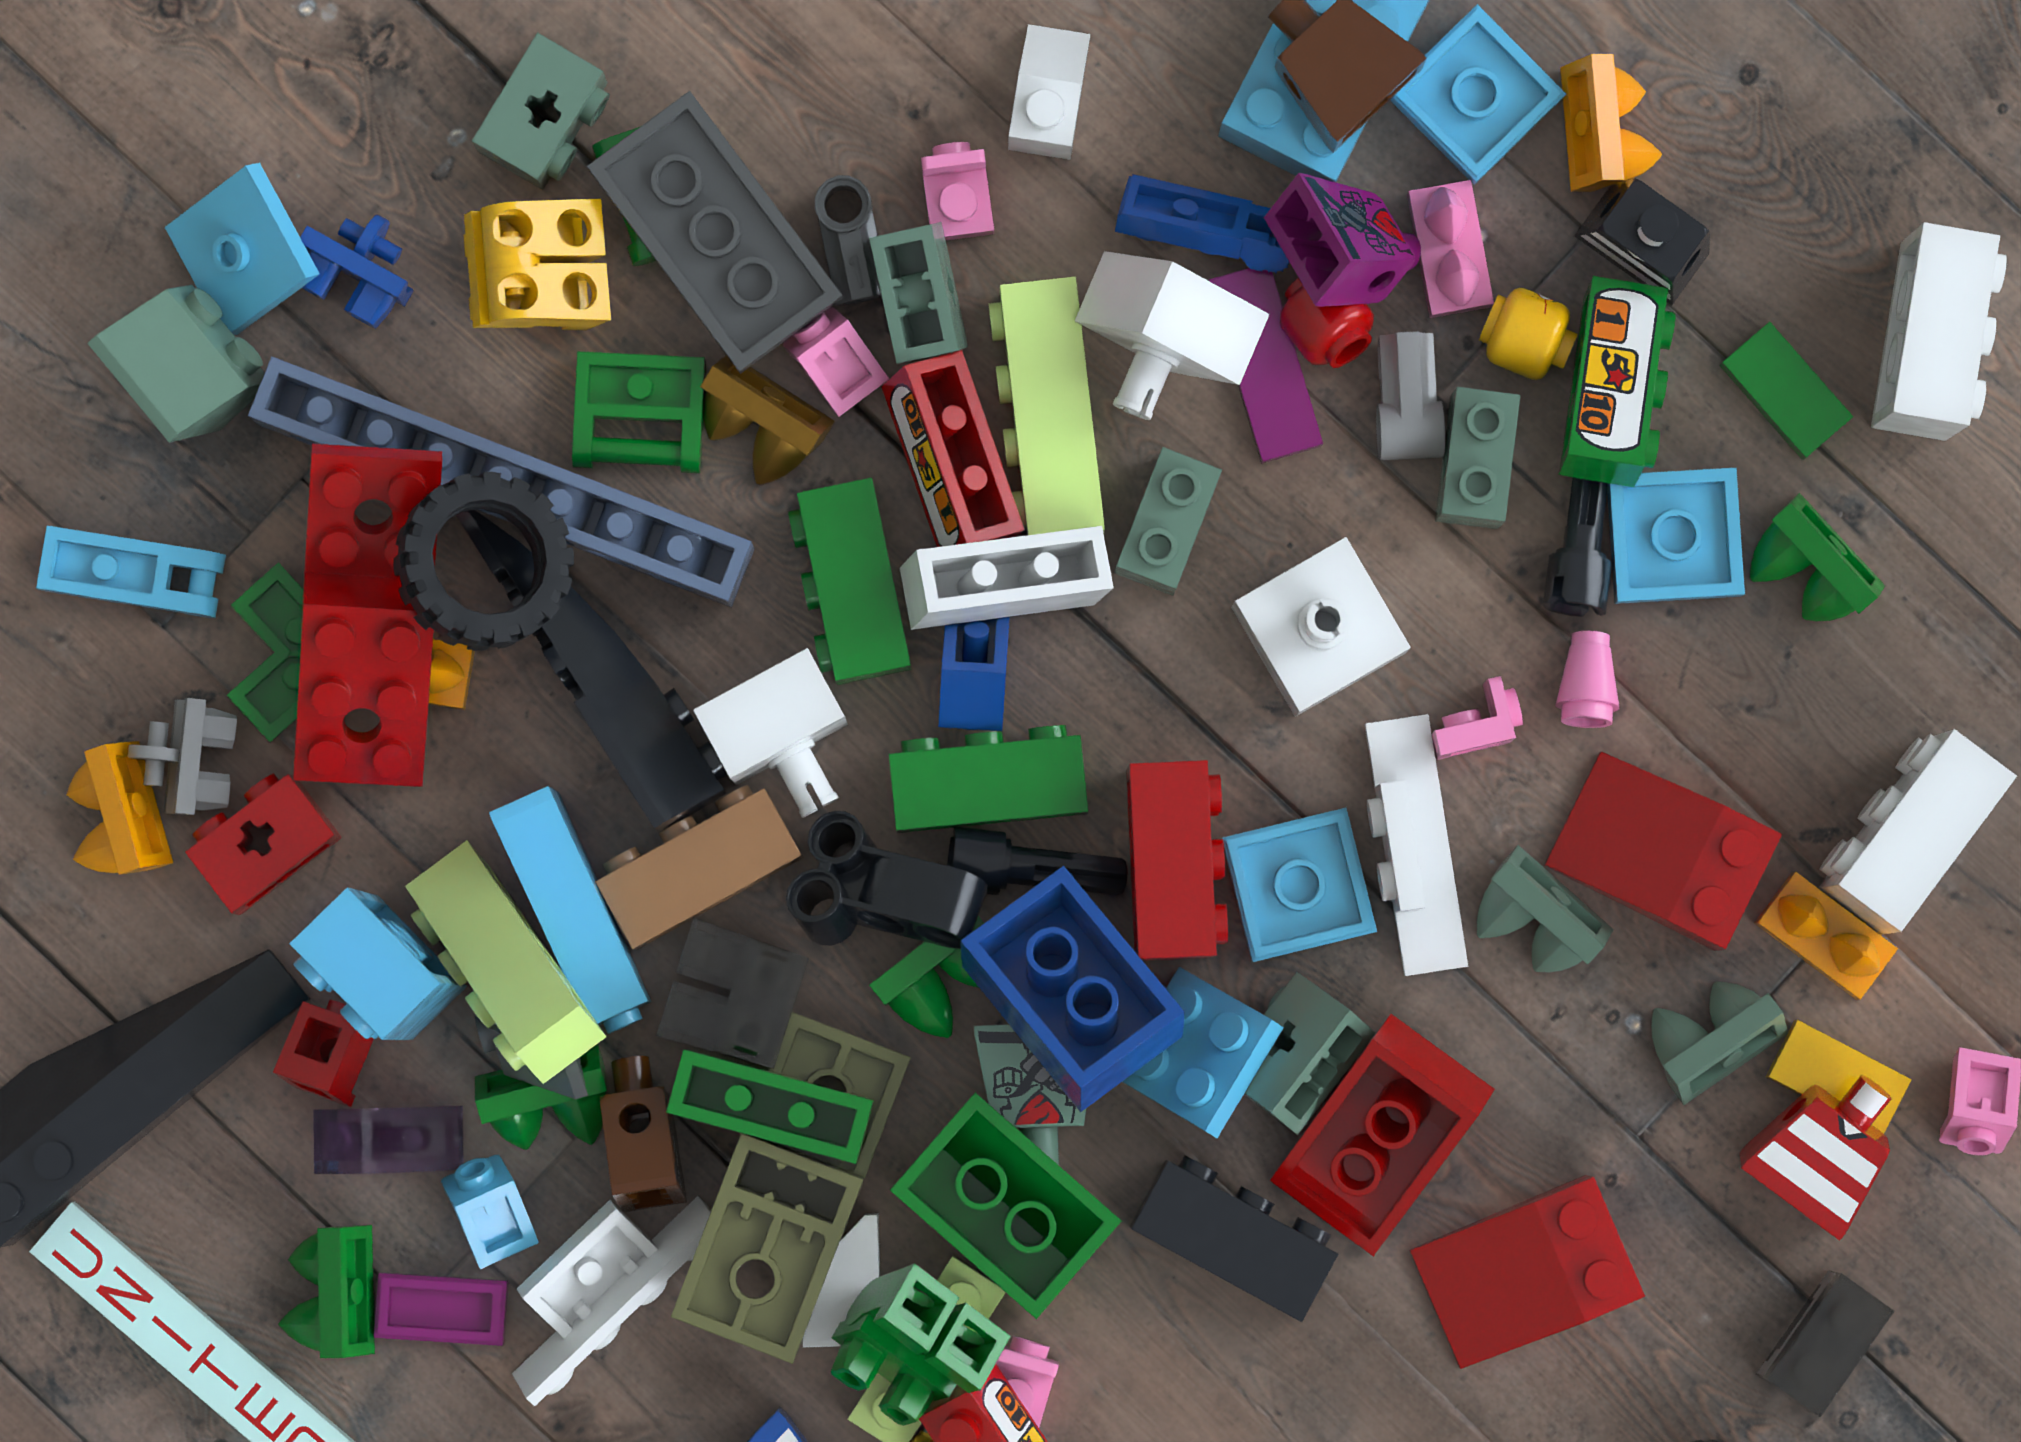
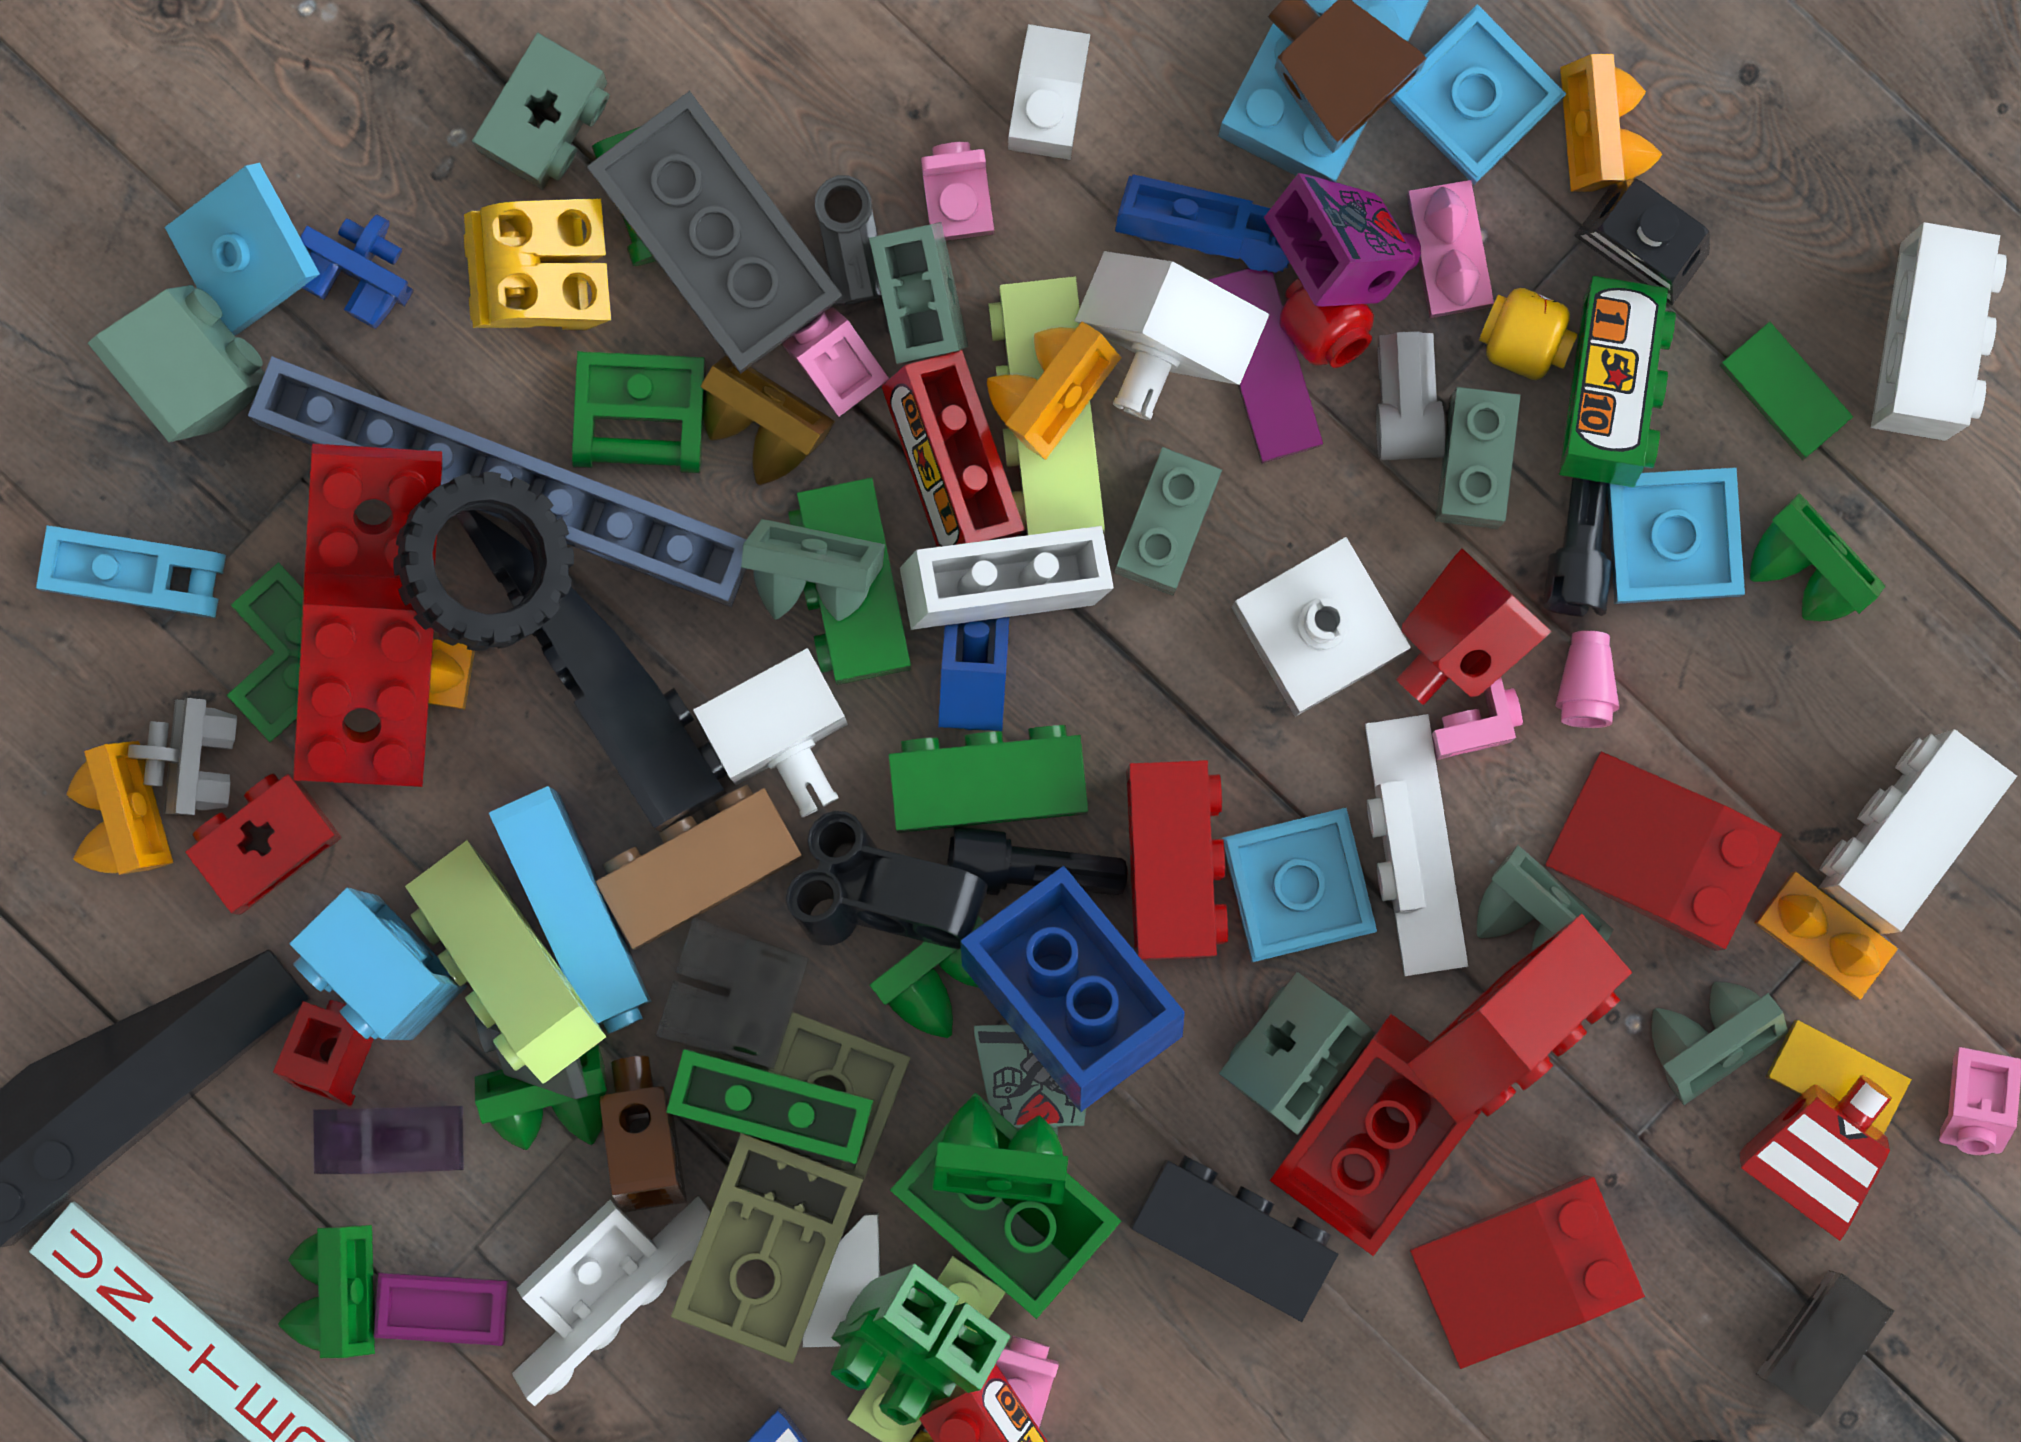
medium azure bracket [441,1155,539,1269] -> none
medium azure plate [1122,967,1284,1138] -> none
none -> sand green tile [741,519,885,621]
none -> green tile [933,1096,1068,1205]
none -> light orange tile [987,321,1122,460]
none -> red torso [1396,548,1551,705]
none -> red brick [1407,913,1632,1124]

